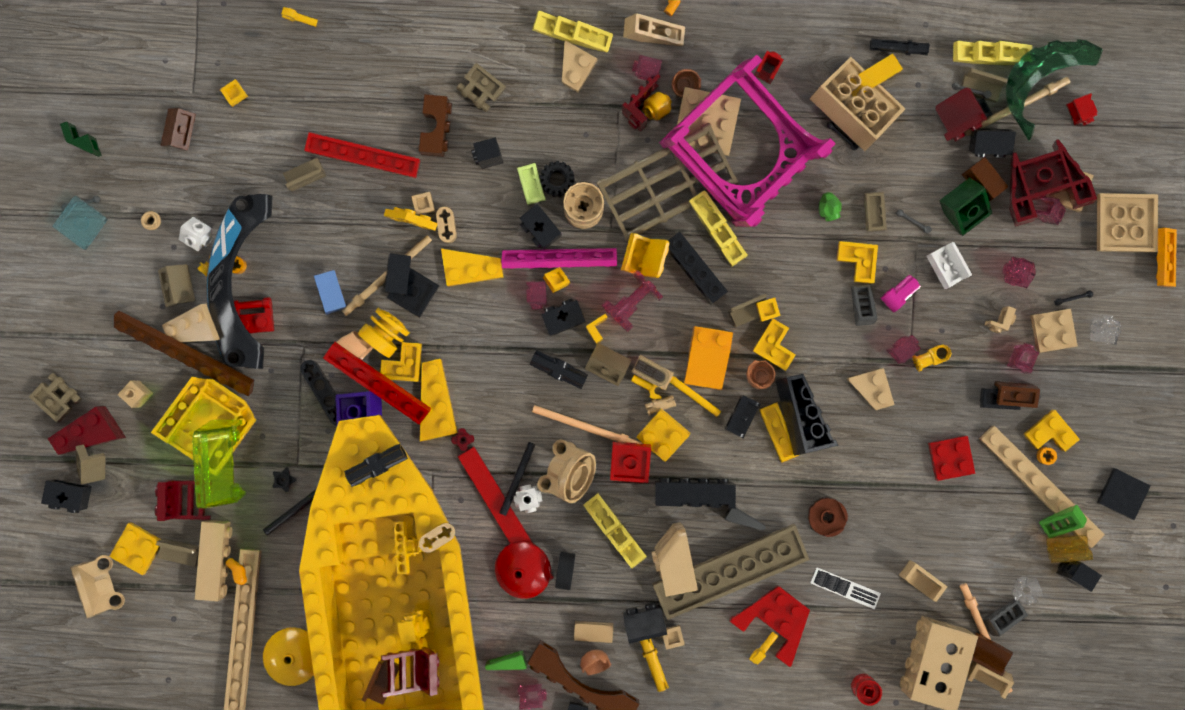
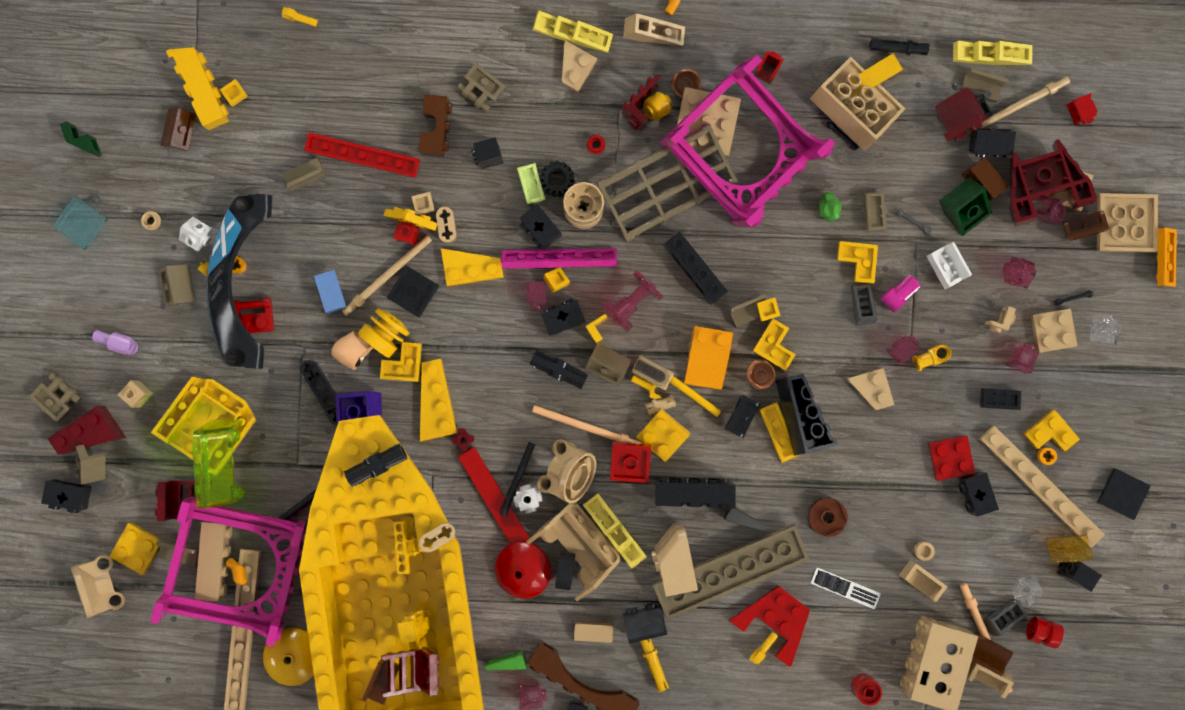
reddish brown plate [114,310,254,397] -> none
tan wing [162,304,220,342] -> none
black plate [272,467,296,492] -> none
red plate [323,342,431,425] -> none
black hinge [384,253,411,295] -> none
nougat hair [580,650,611,675] -> none
yellow bracket [621,233,669,278] -> none
clear pink window [632,55,662,83] -> none
tan plate [663,625,685,650] -> none
light yellow slope [689,190,748,267] -> none
reddish brown panel [994,381,1040,408] -> none
clear green windscreen [1006,39,1103,140] -> none
bright green slope [1039,505,1087,538] -> none
none -> lavender arm [92,330,138,355]
none -> dark pink arch [150,496,307,647]
none -> yellow wedge [166,47,229,130]
none -> red window [393,221,421,246]
none -> tan windscreen [526,503,620,601]
none -> red plate [587,135,606,154]
none -> tan tile [914,541,935,561]
none -> black brick [959,471,999,517]
none -> red wheel [1026,616,1064,649]
none -> reddish brown hinge [1062,210,1109,242]

